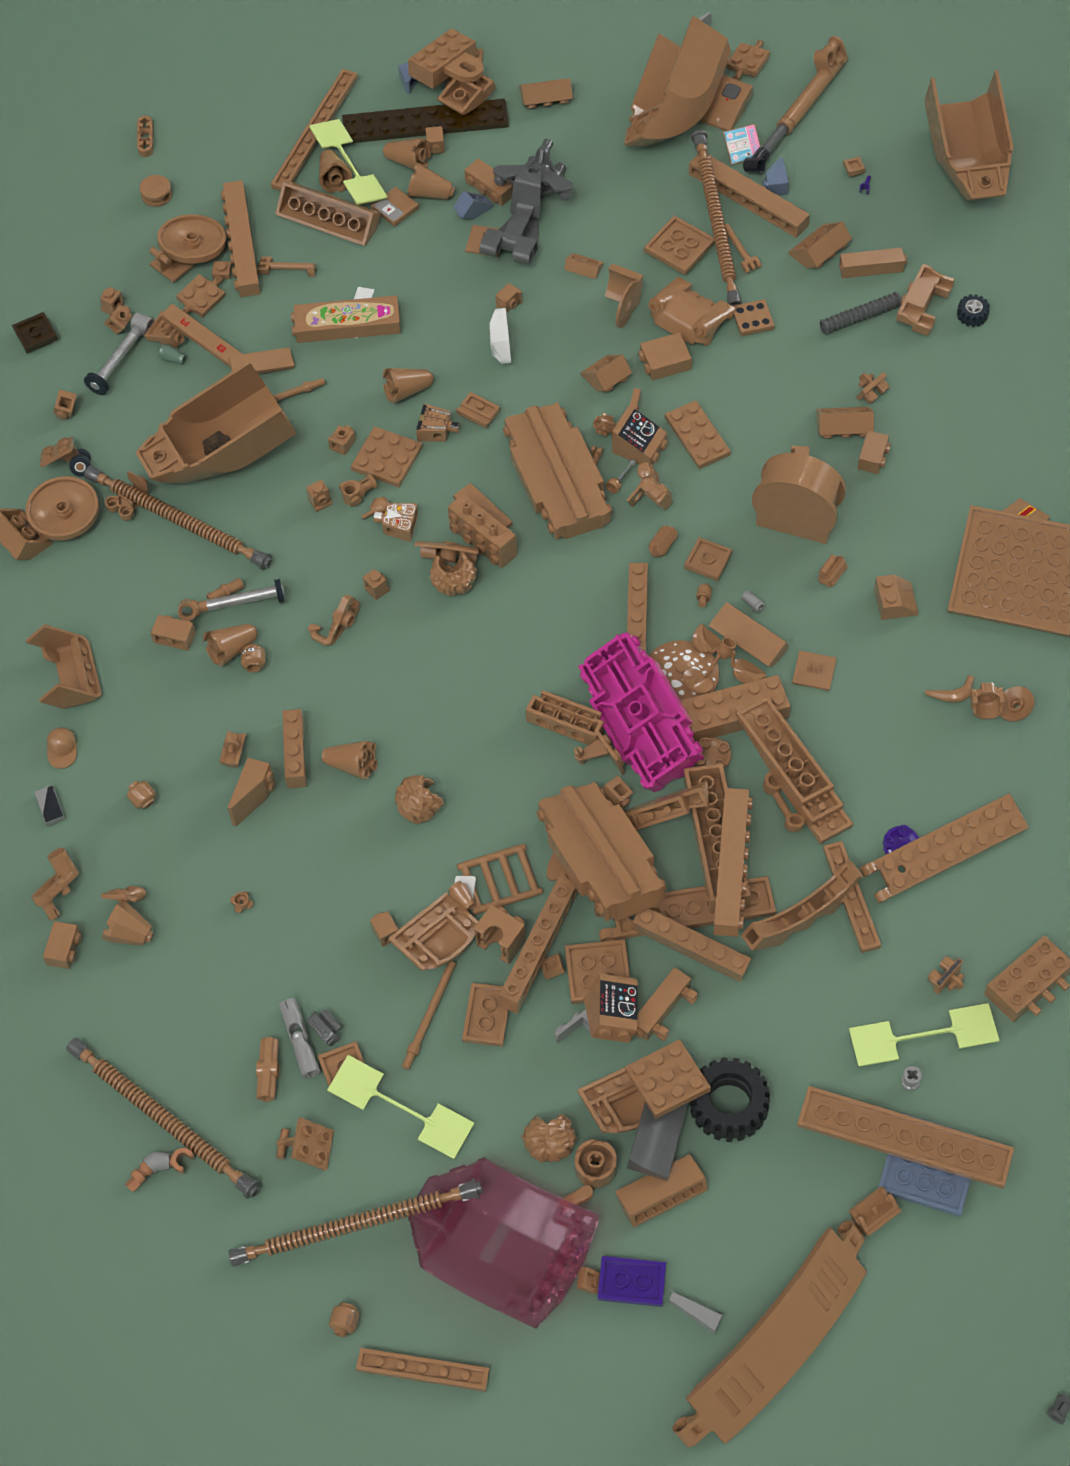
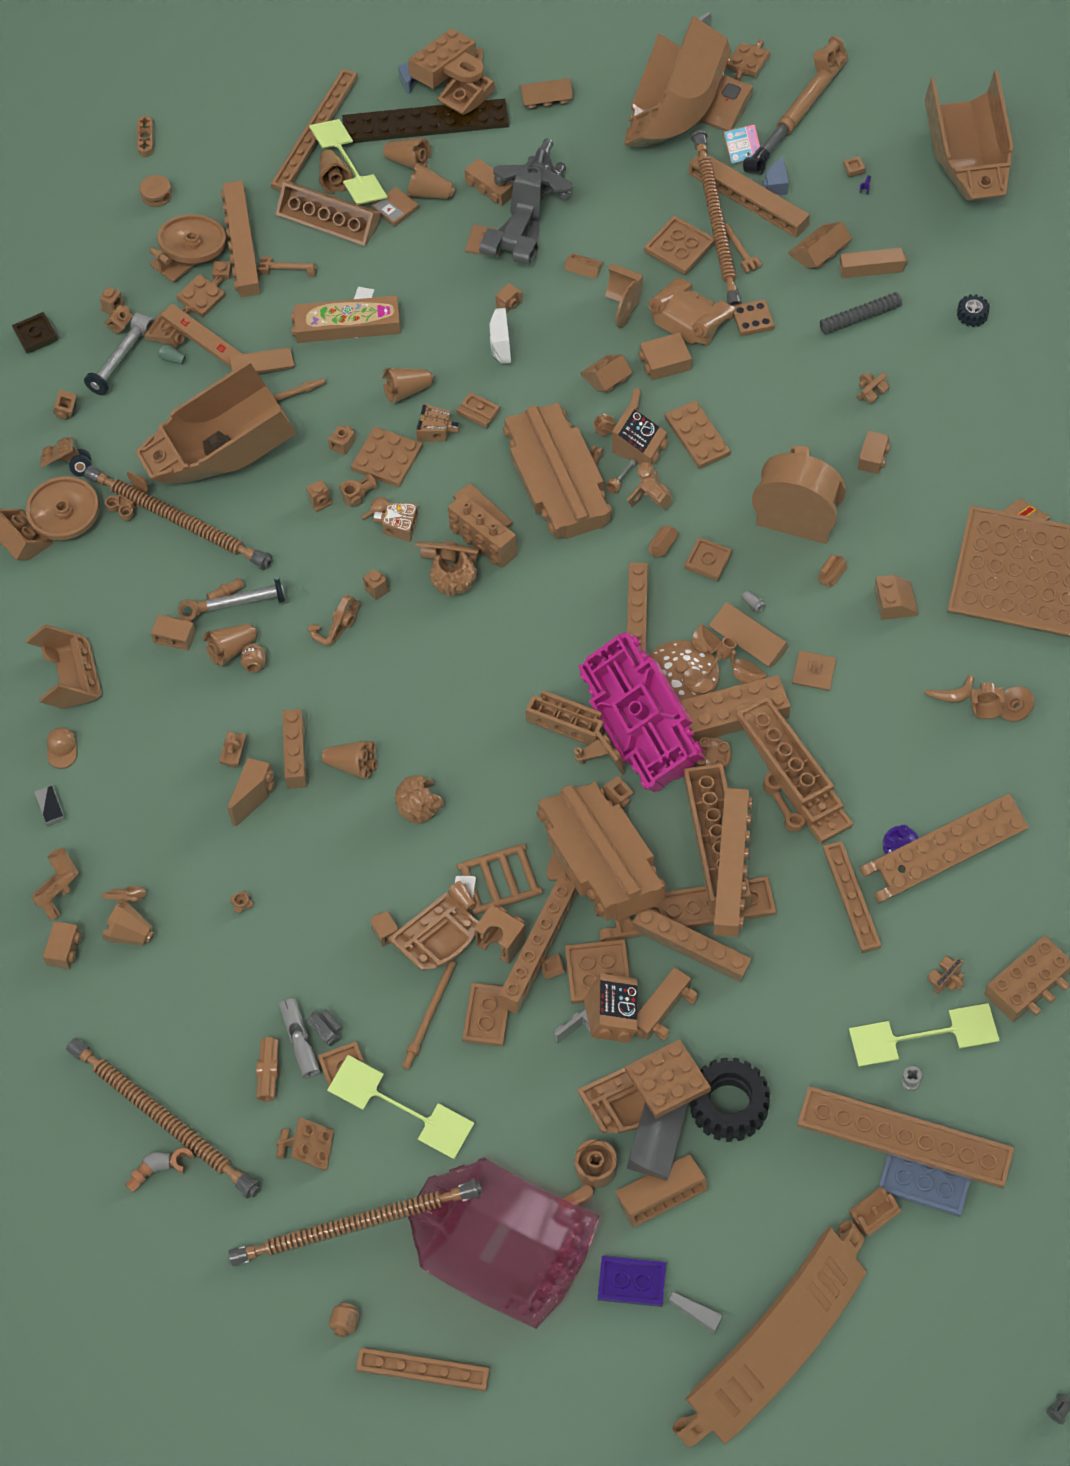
medium nougat head [127,780,156,810] -> none
medium nougat brick [426,126,445,154] -> none
sand blue slope [453,191,494,220] -> none
medium nougat hair [521,1114,576,1163] -> none
medium nougat plate [577,1267,600,1295] -> none
medium nougat wedge [624,781,709,830] -> none
medium nougat cylinder [696,584,712,608] -> none
medium nougat arch [741,861,863,951] -> none
medium nougat slope [816,407,874,438] -> none
medium nougat bracket [896,264,955,336] -> none

